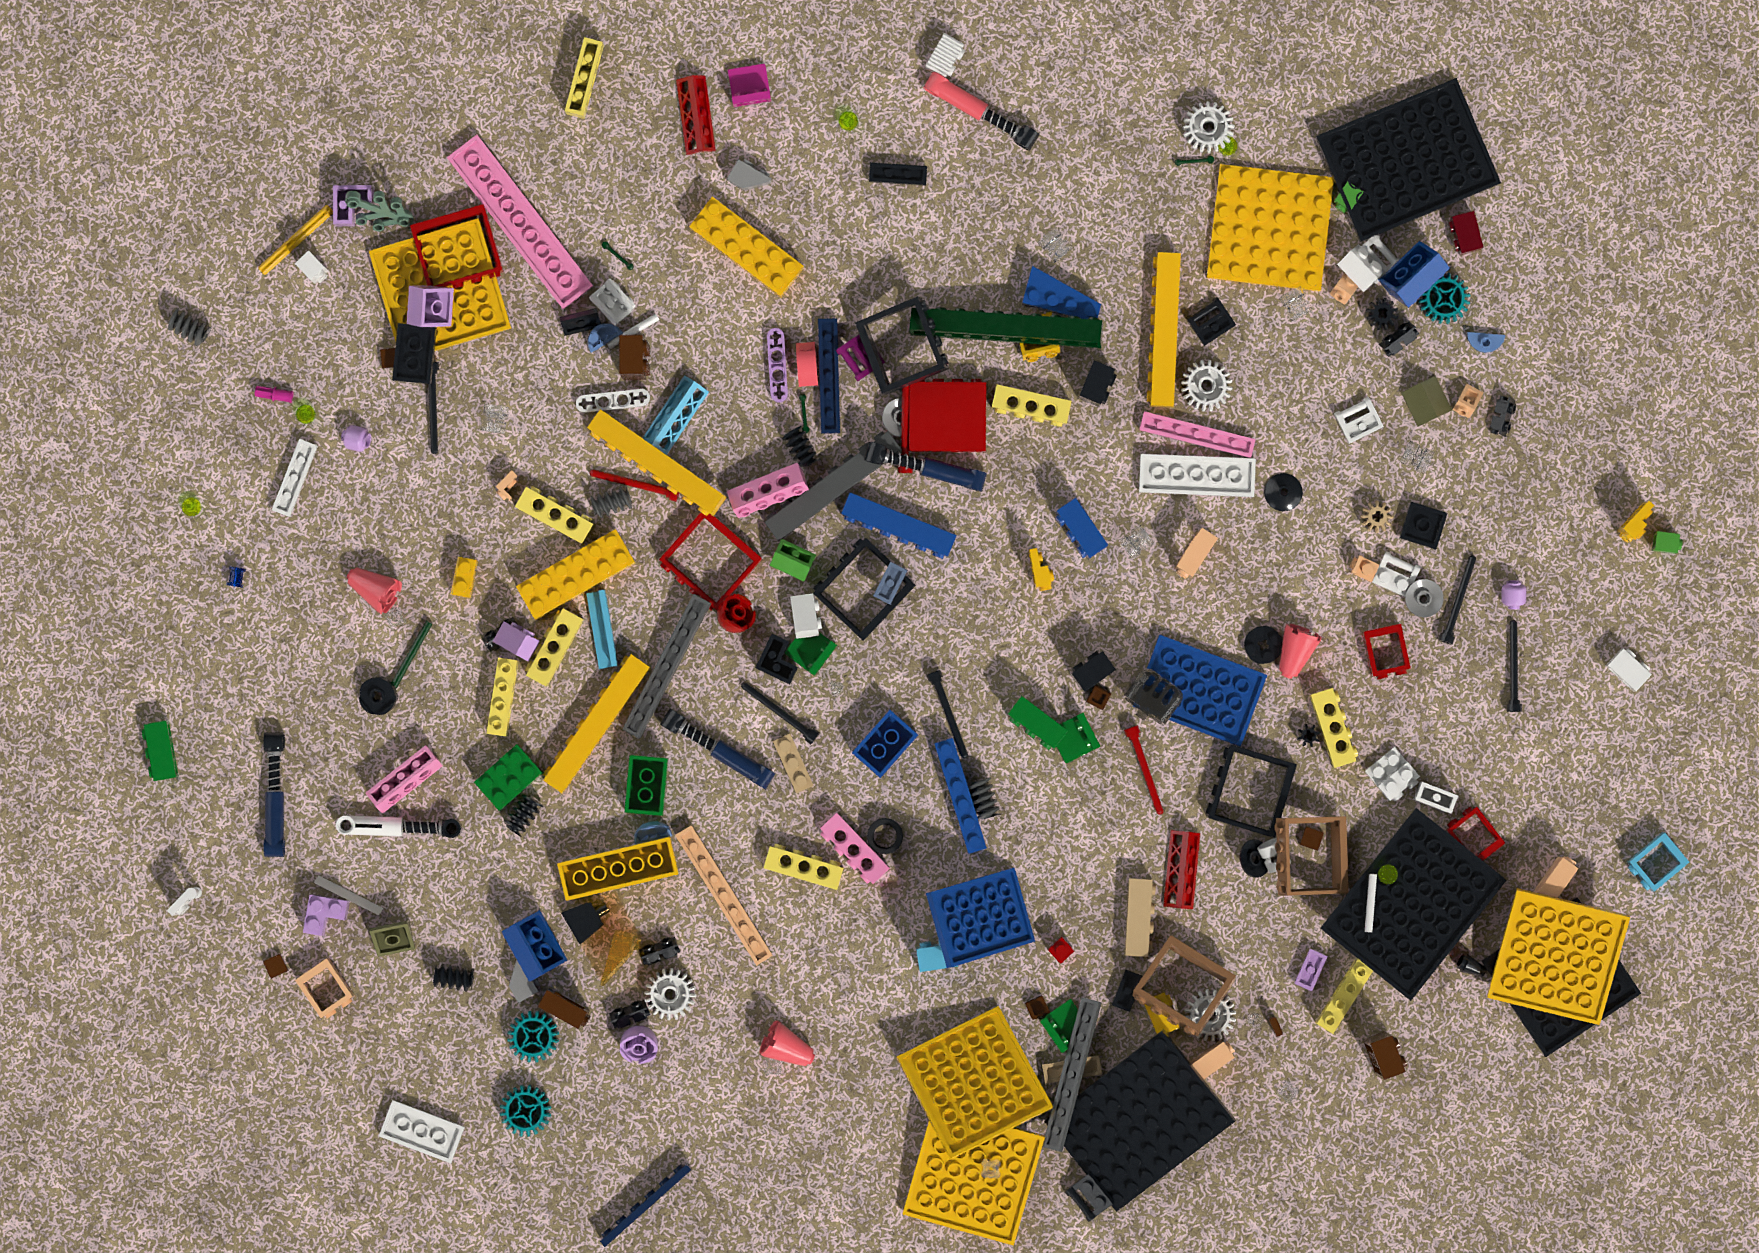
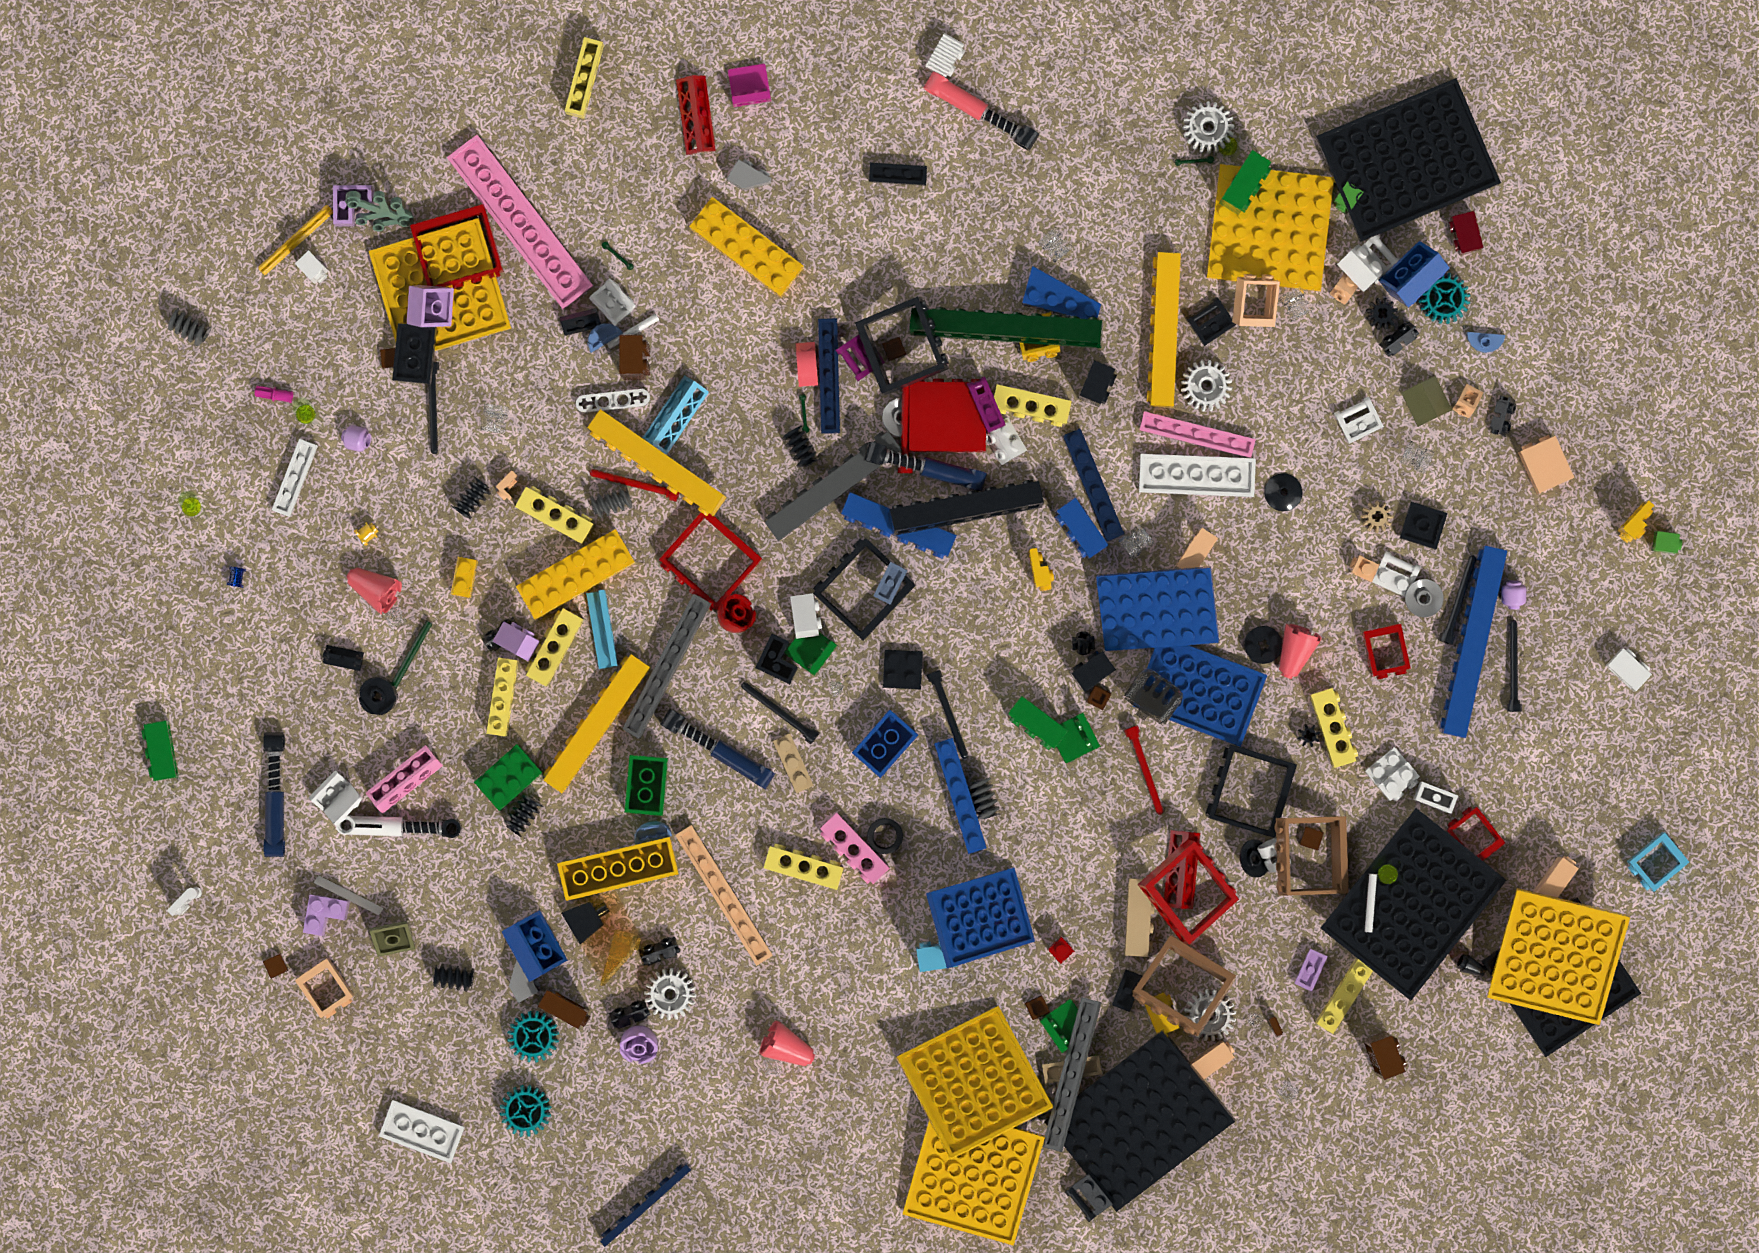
bright pink brick [727,463,809,518] -> none
lavender beam [767,328,788,403] -> none
bright green brick [769,539,816,581] -> none
clear neon green tile [839,111,858,131] -> none
clear plate [981,1159,1001,1178] -> none
none -> white bracket [309,770,362,825]
none -> black hinge [323,645,364,671]
none -> yellow brick [354,521,379,546]
none -> black piece [451,476,491,519]
none -> reddish brown tile [882,336,907,361]
none -> black plate [883,649,923,690]
none -> black brick [888,480,1044,536]
none -> magenta plate [967,376,1006,433]
none -> white bracket [986,418,1027,465]
none -> dark blue plate [1063,428,1124,542]
none -> black gear [1072,631,1095,655]
none -> blue plate [1096,566,1220,651]
none -> red window [1137,840,1239,945]
none -> green brick [1219,150,1272,215]
none -> light nougat window [1232,274,1280,327]
none -> blue brick [1439,546,1507,738]
none -> light nougat brick [1518,435,1574,494]

